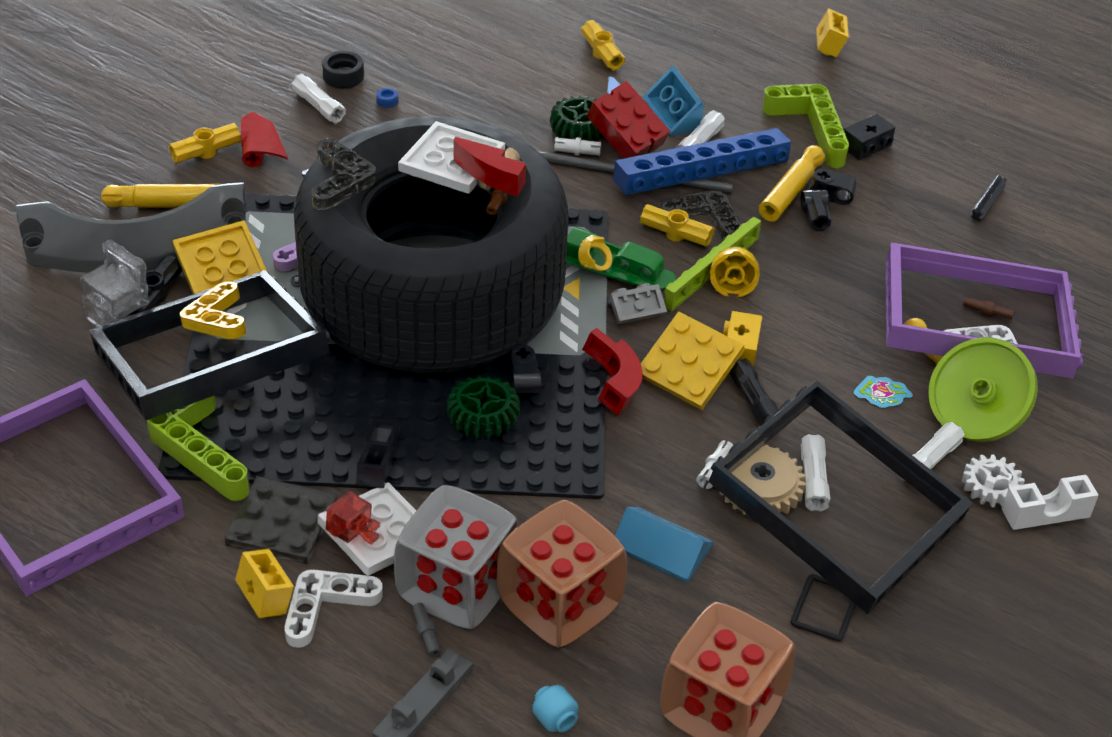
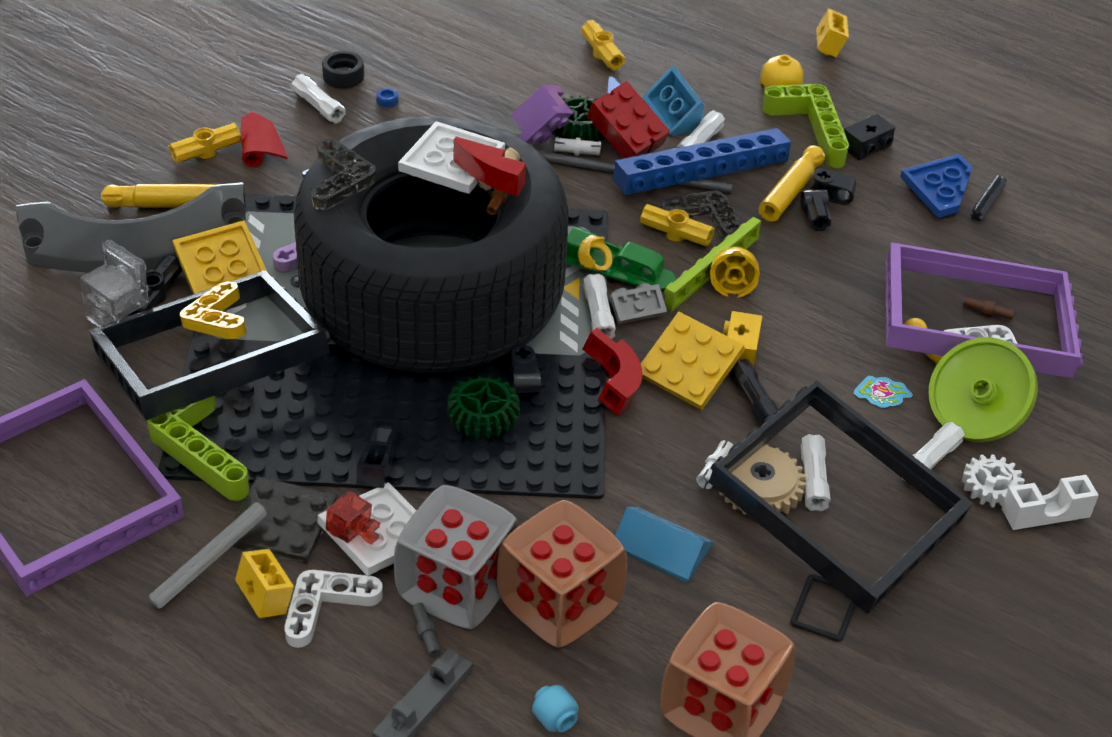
none -> light grey axle [149,502,267,609]
none -> medium lavender bracket [511,85,573,144]
none -> white axle [583,273,616,339]
none -> yellow cylinder [760,55,804,89]
none -> blue plate [900,154,972,218]

